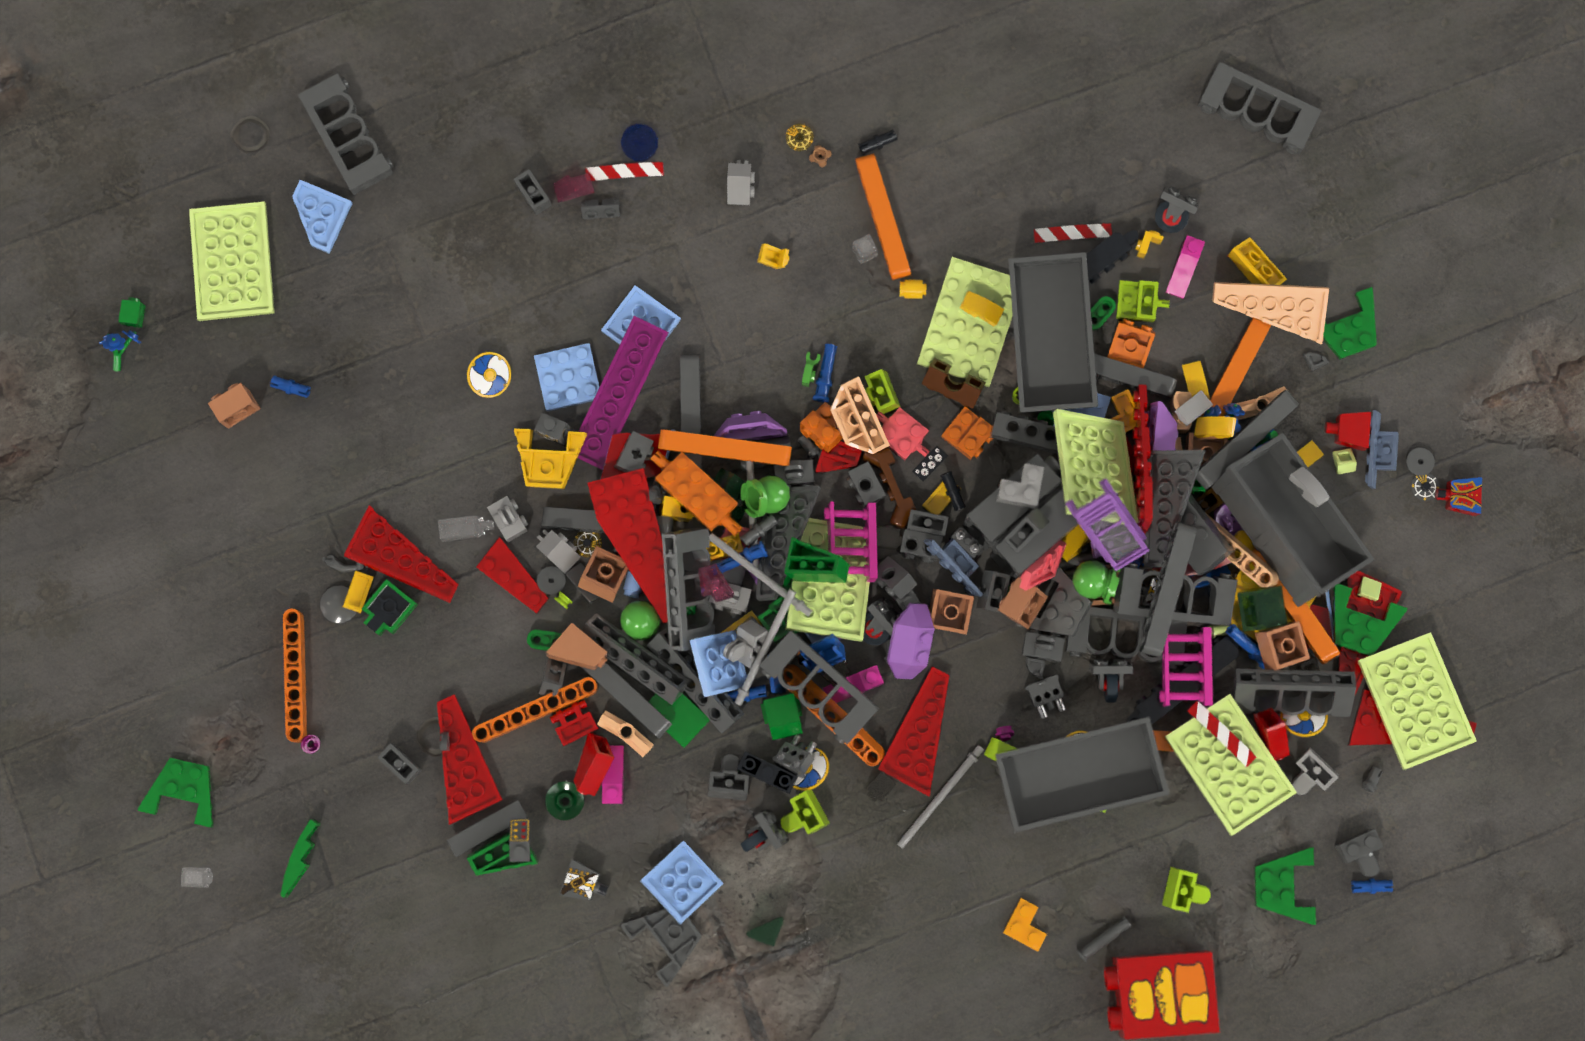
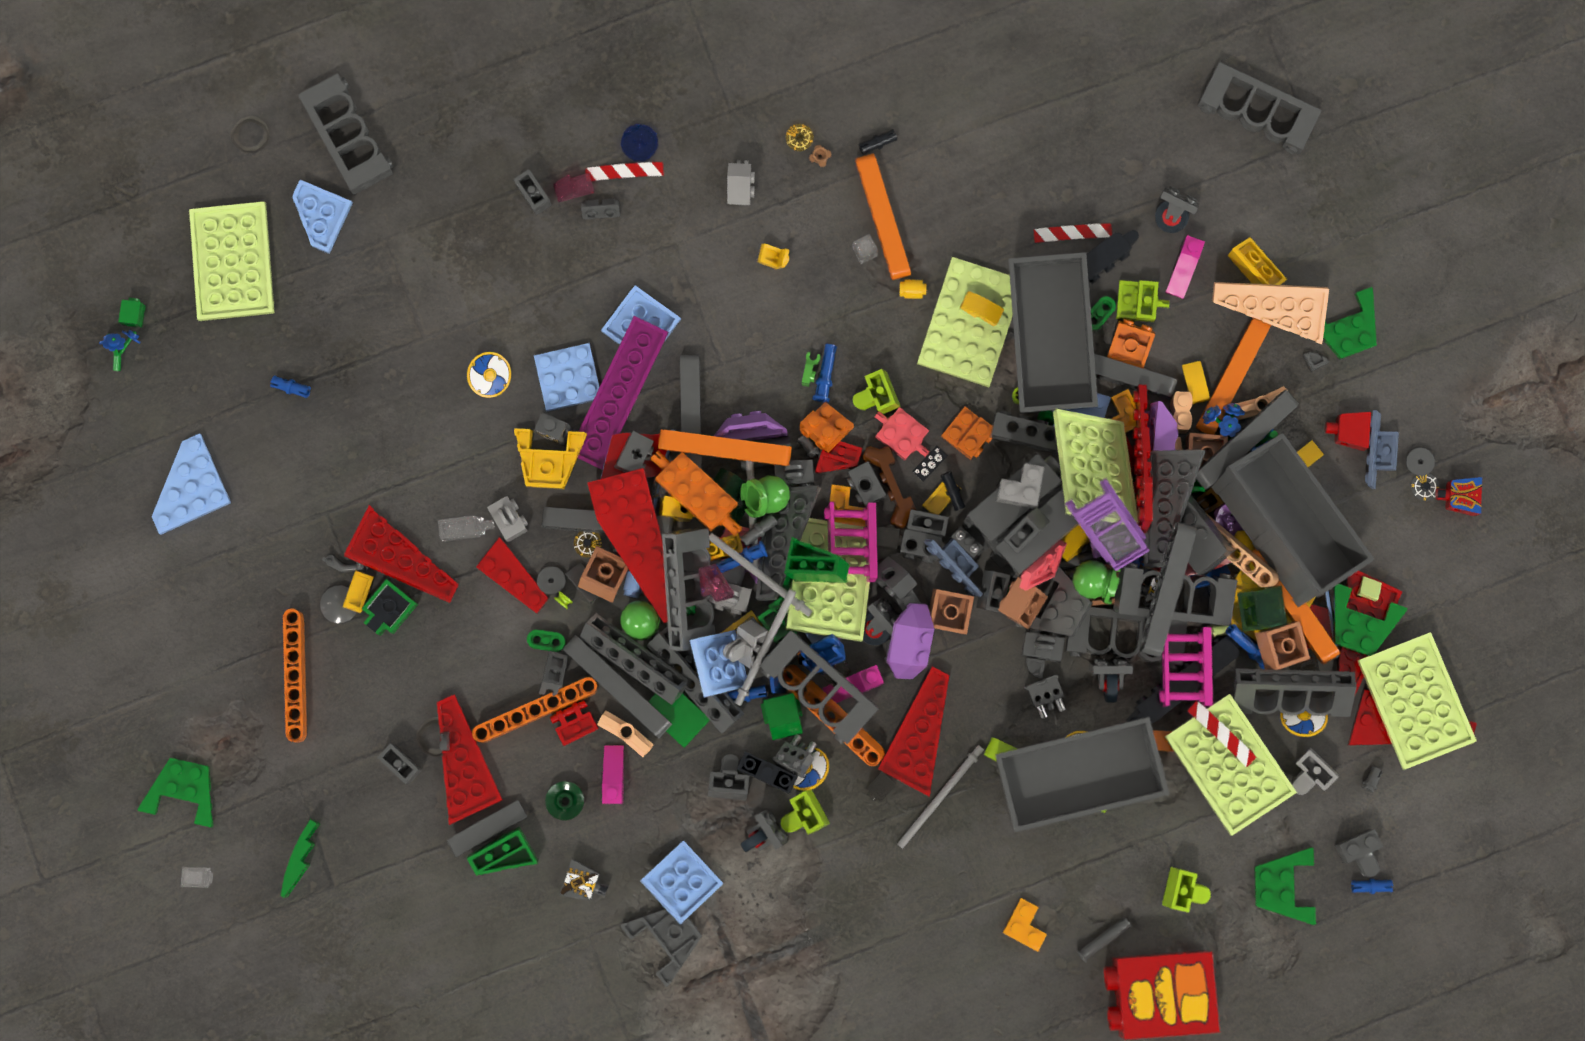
nougat brick [208,383,261,429] -> none
magenta plate [301,734,320,754] -> none
dark grey slope [509,819,530,862] -> none
light grey brick [536,529,581,574] -> none
nougat slope [546,623,608,670] -> none
red slope [574,733,614,796] -> none
dark grey tile [649,484,663,505] -> none
clear green slope [746,916,784,947] -> none
light nougat wedge [830,376,890,454] -> none
reddish brown arch [922,358,986,409] -> none
magenta plate [995,726,1015,741] -> none
yellow bracket [1135,230,1164,259] -> none
light grey slope [1174,390,1213,426] -> none
yellow slope [1194,416,1236,439] -> none
red slope [1253,708,1290,761] -> none
light grey slope [1289,466,1329,507] -> none
yellowish green slope [1332,448,1357,474] -> none
none -> light blue plate [152,434,231,535]
none -> light orange plate [829,485,865,527]

